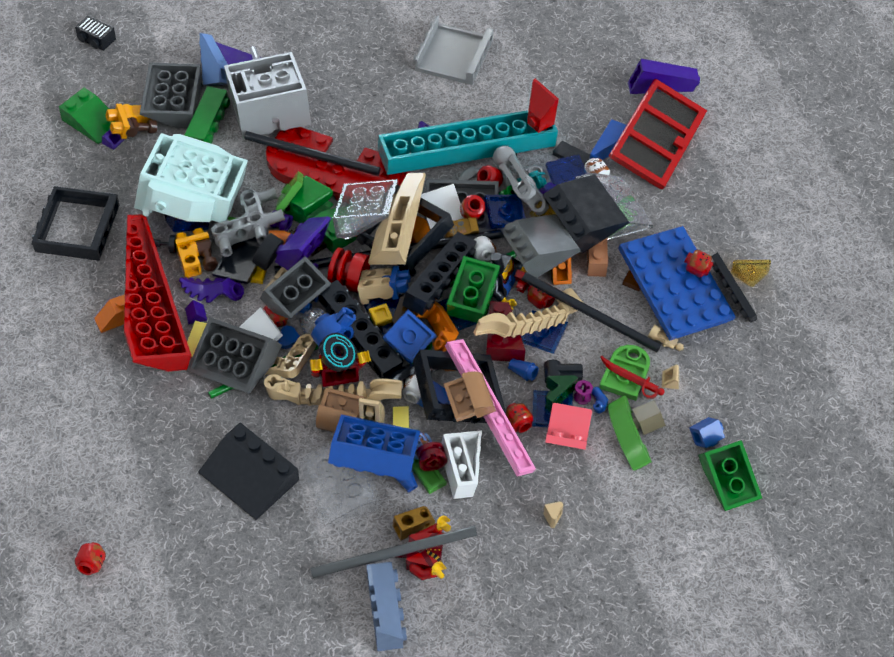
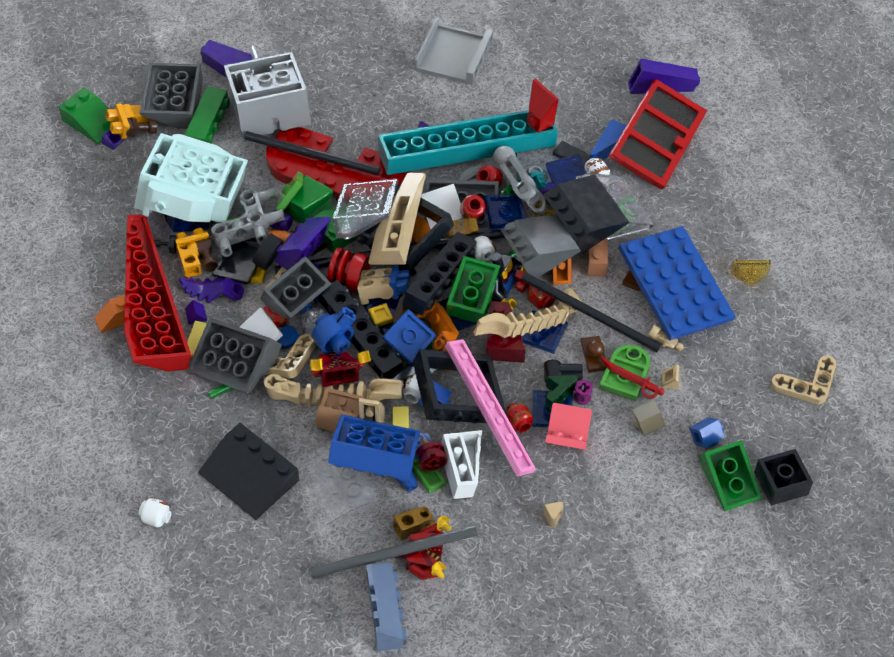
black window [31,186,120,261] -> none
red head [74,542,106,575] -> none
black brick [75,15,116,51] -> none
medium blue slope [199,33,228,86] -> none
black tile [318,333,357,372] -> none
medium nougat brick [444,371,496,422] -> none
blue cone [508,359,539,381] -> none
blue arm [591,387,608,413] -> none
bright green slope [608,395,652,470] -> none
red head [684,249,713,277] -> none
black wing [711,252,757,323] -> none
none -> white head [138,498,171,528]
none -> reddish brown tile [580,336,607,373]
none -> black brick [754,449,813,506]
none -> tan beam [771,355,836,404]

